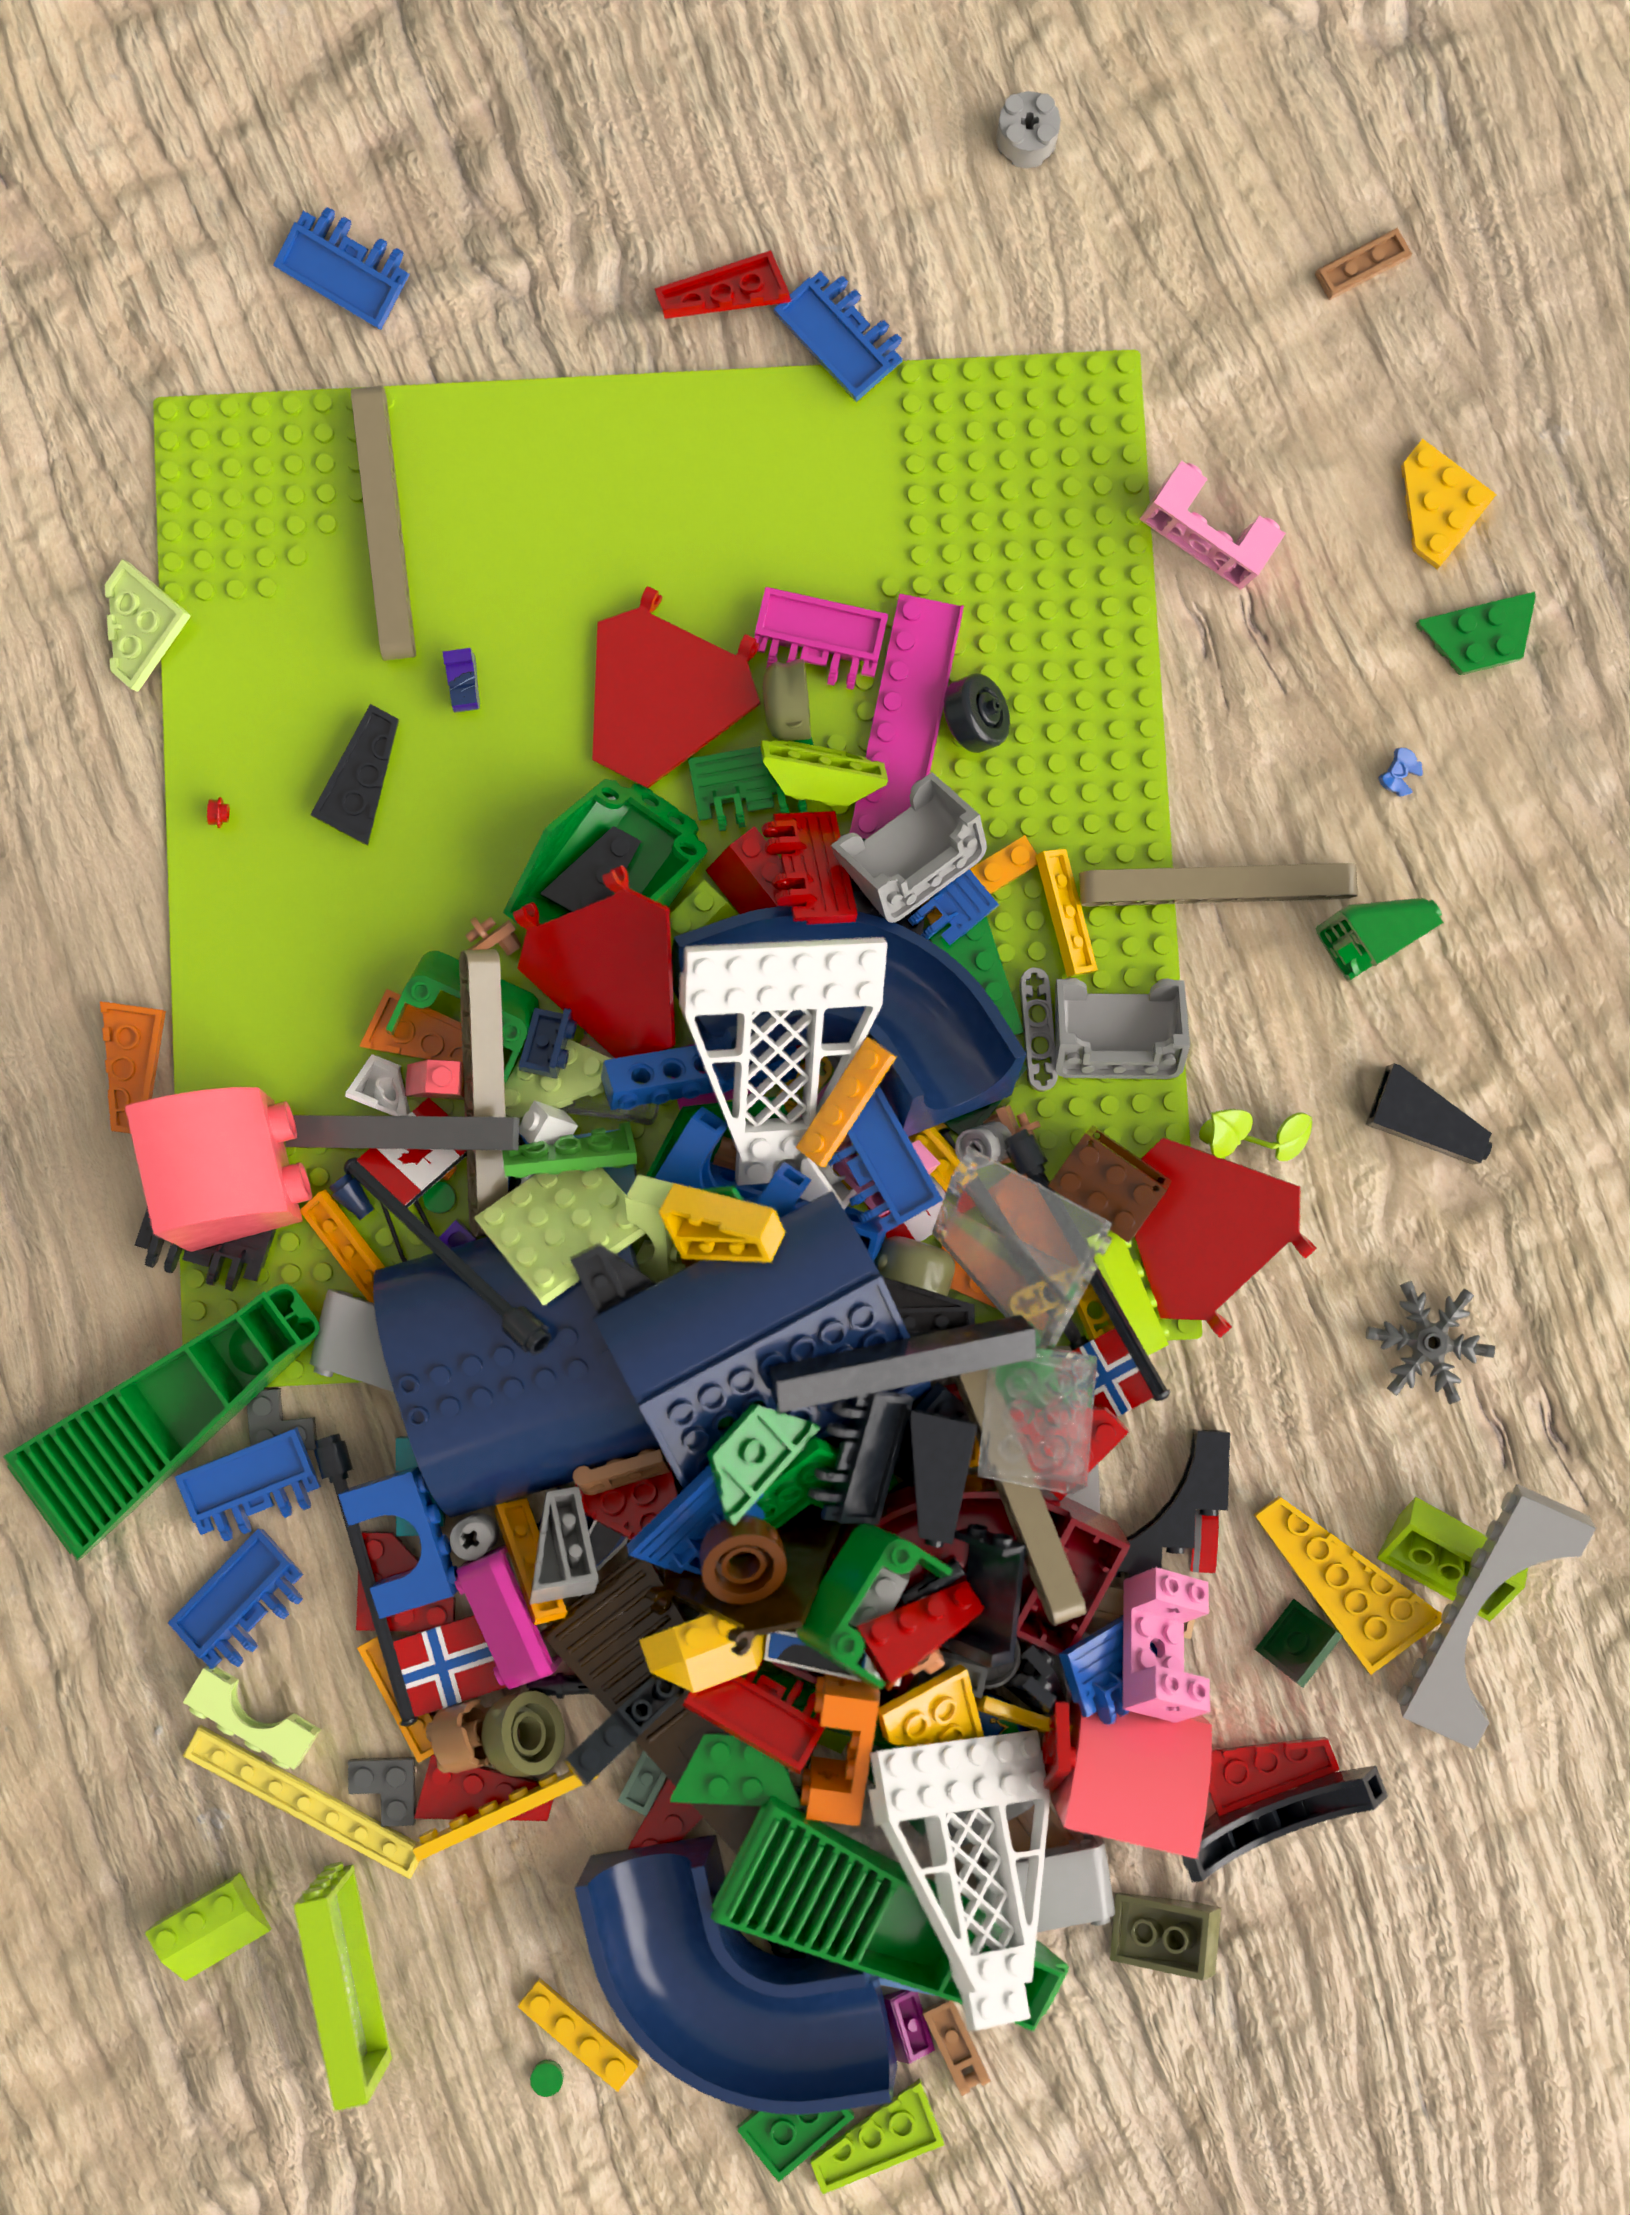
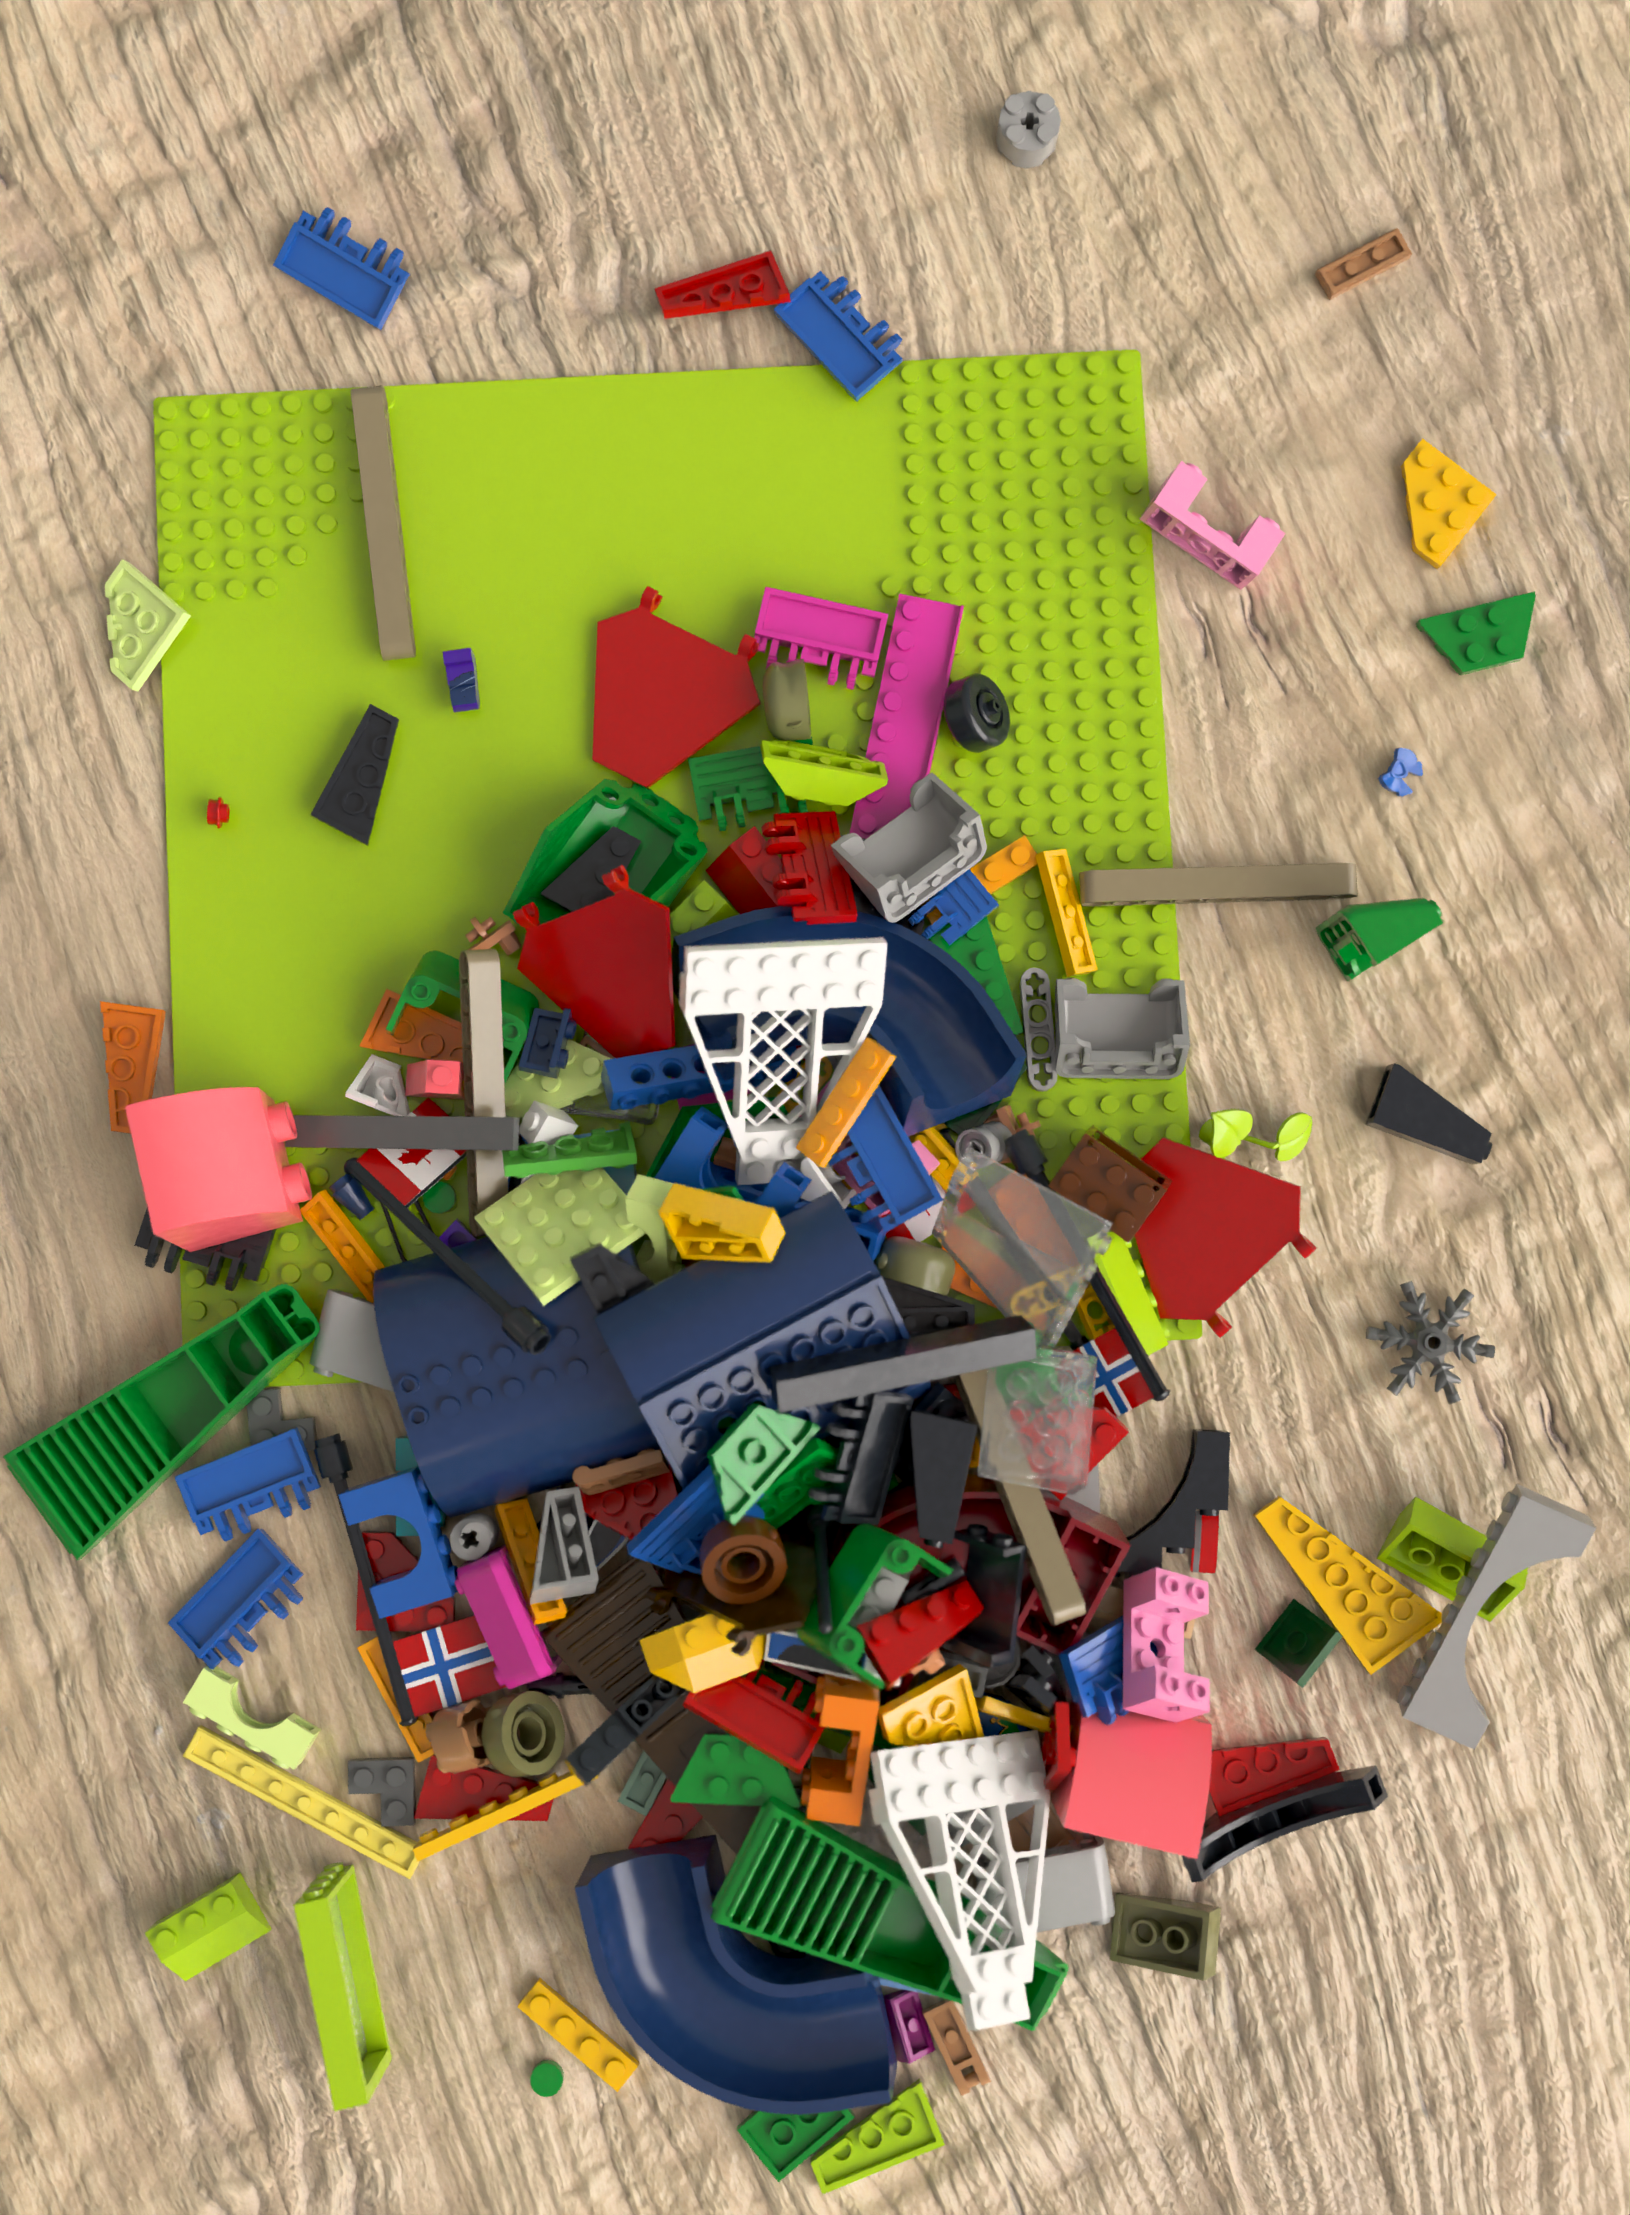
none -> black piece [806,1505,833,1634]

